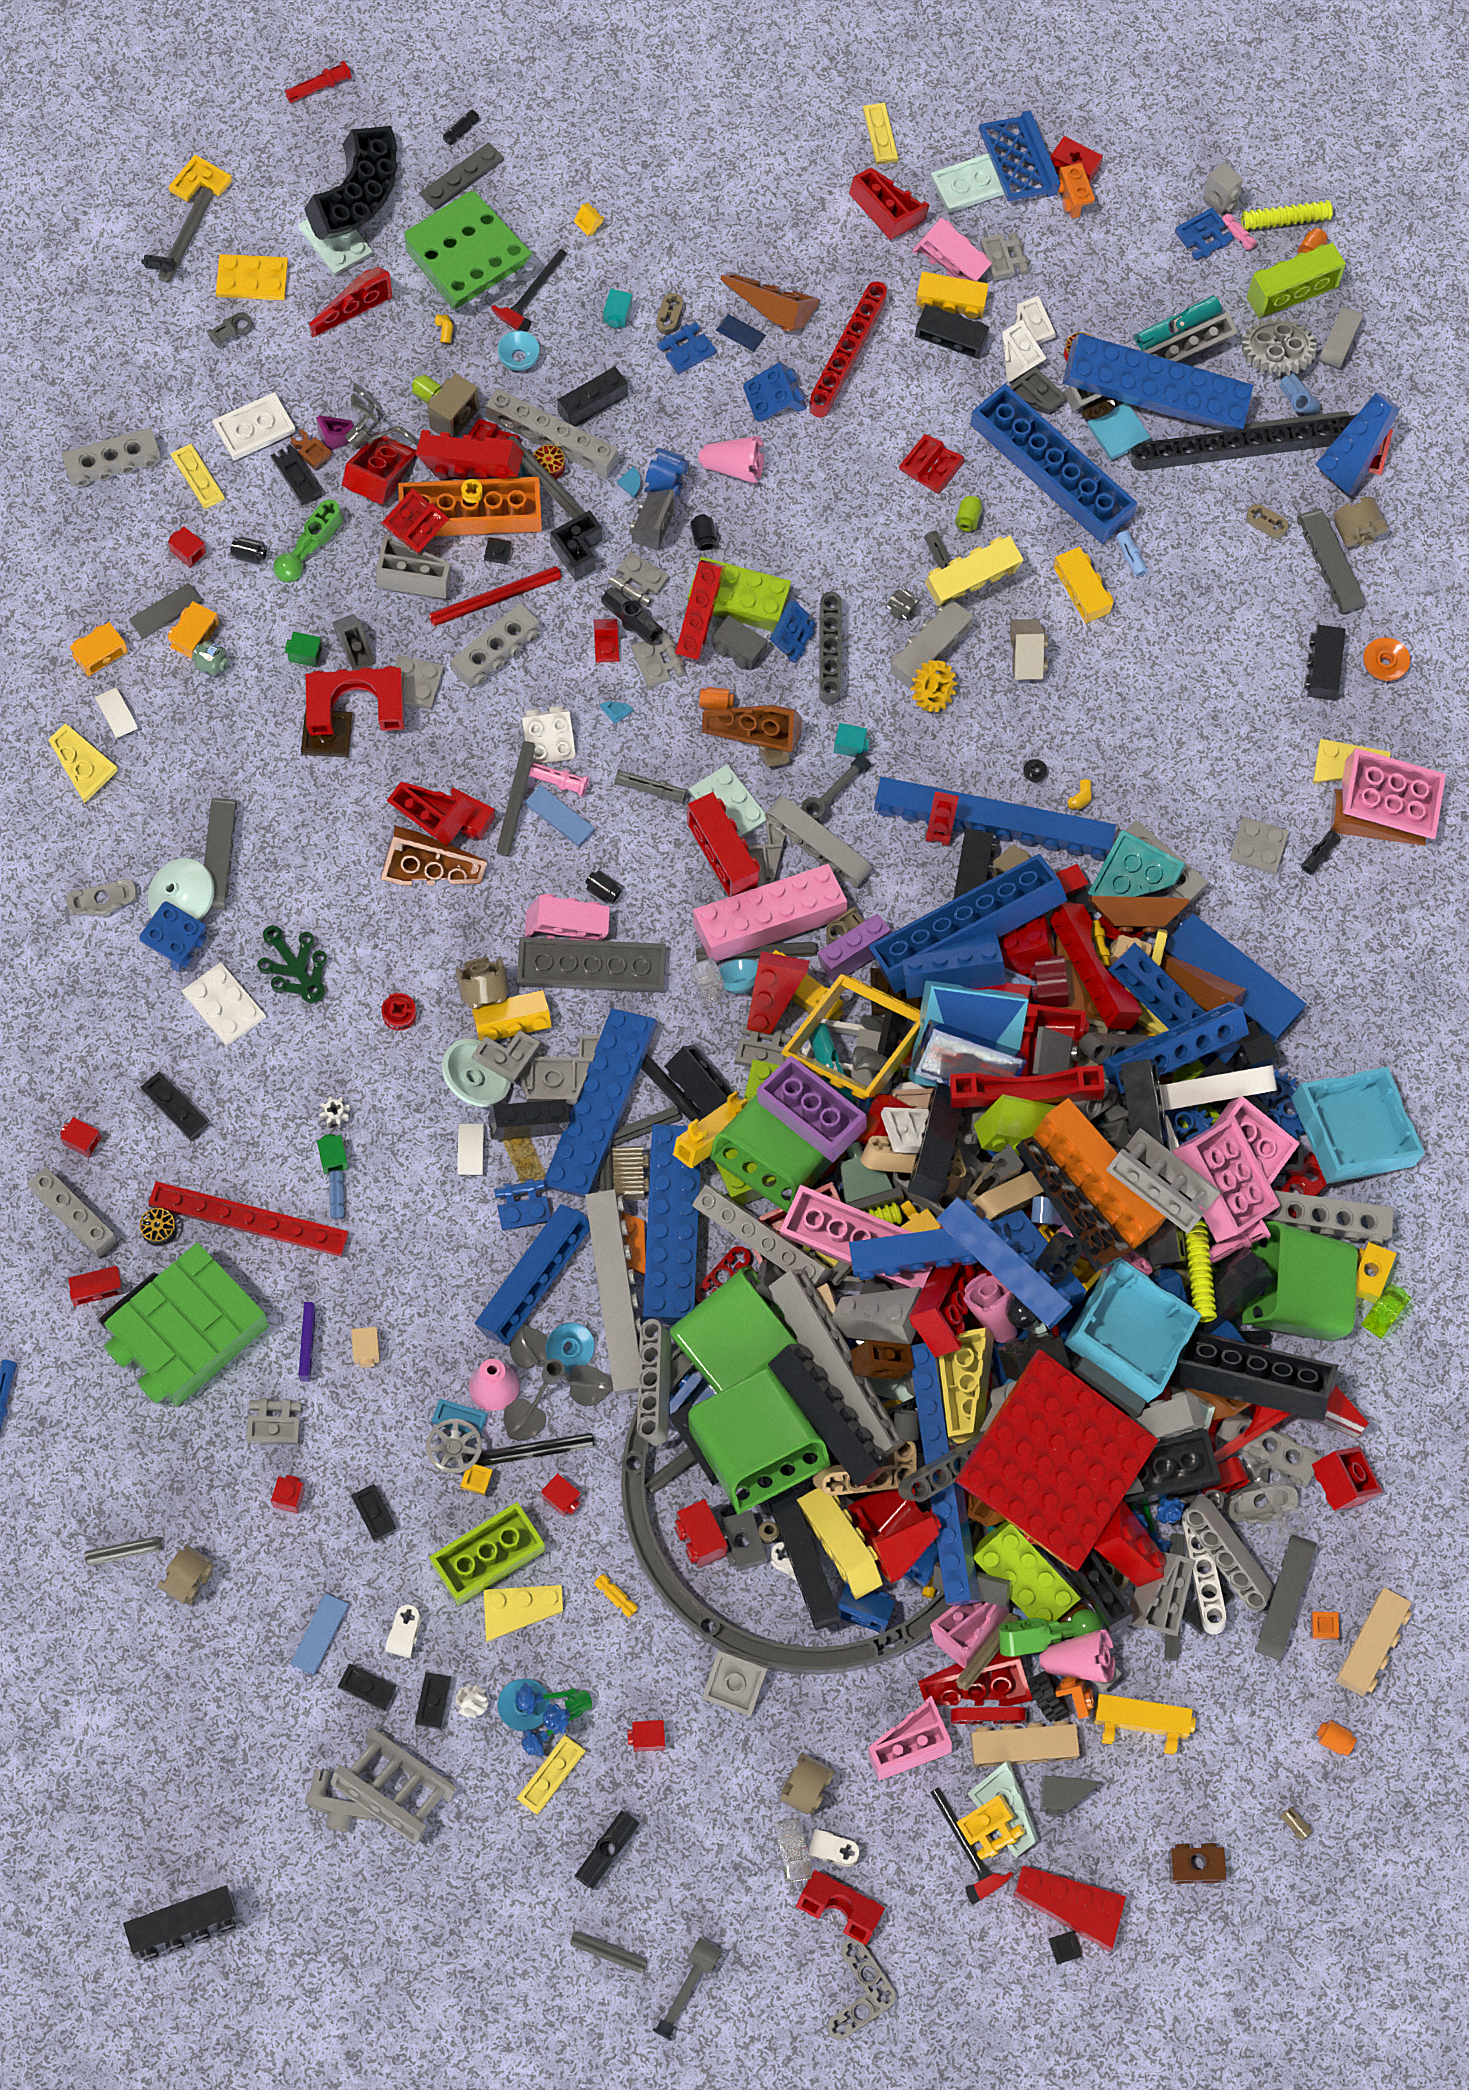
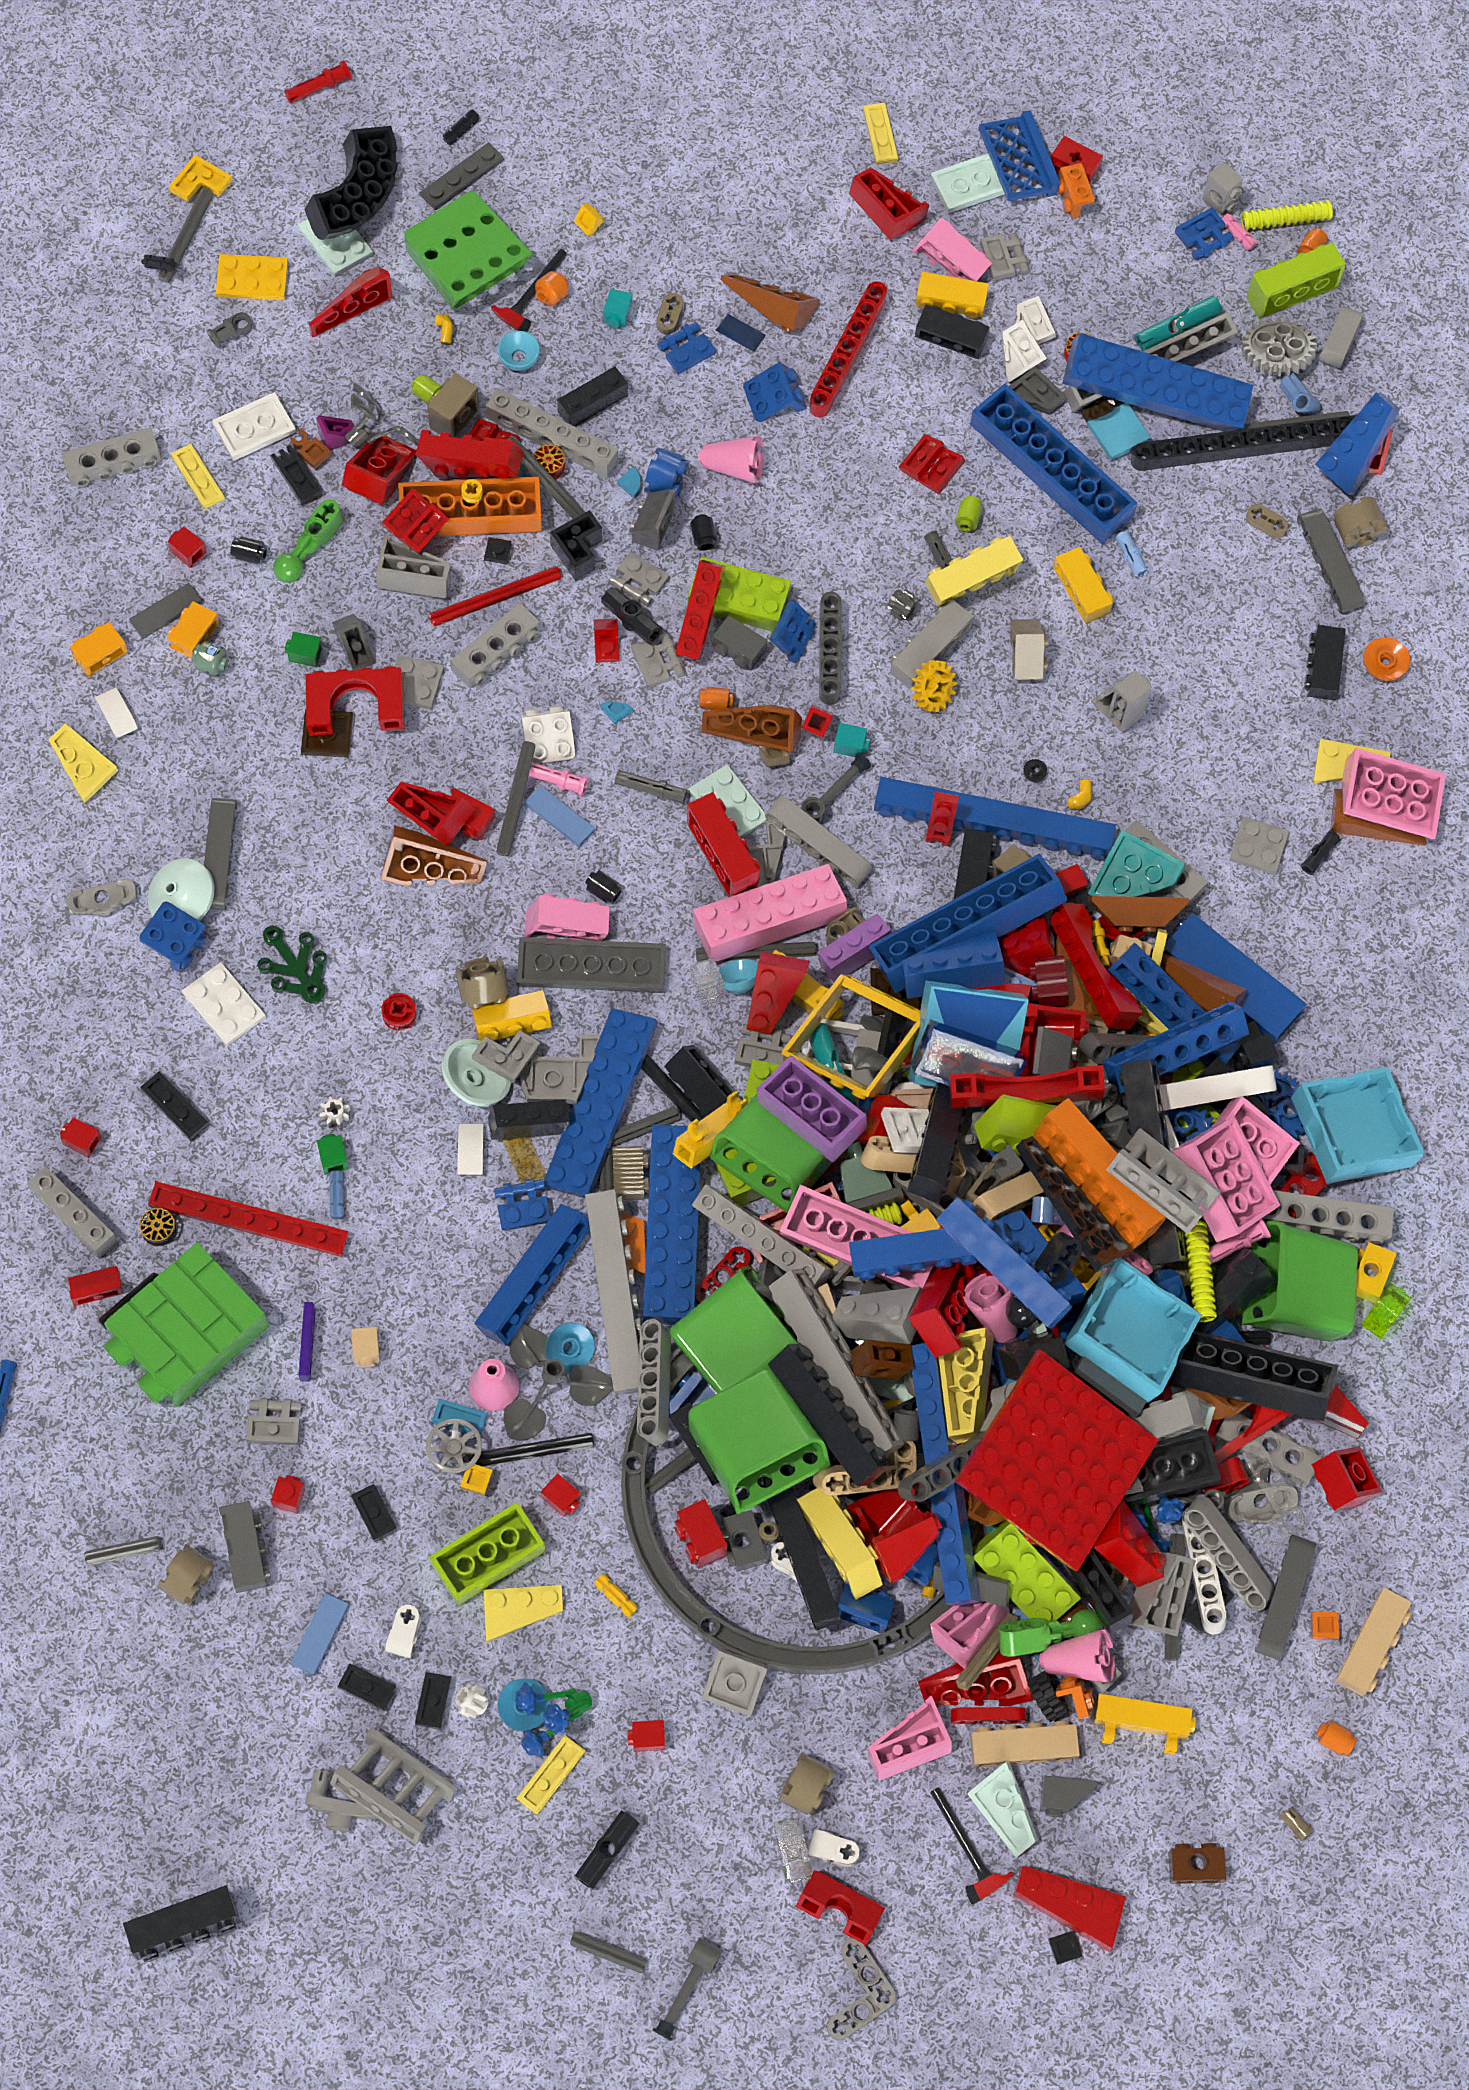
yellow plate [956,1794,1025,1860] -> none
none -> dark grey wedge [219,1501,271,1593]
none -> orange head [535,271,569,306]
none -> red brick [801,704,833,738]
none -> light grey wedge [1091,670,1152,733]

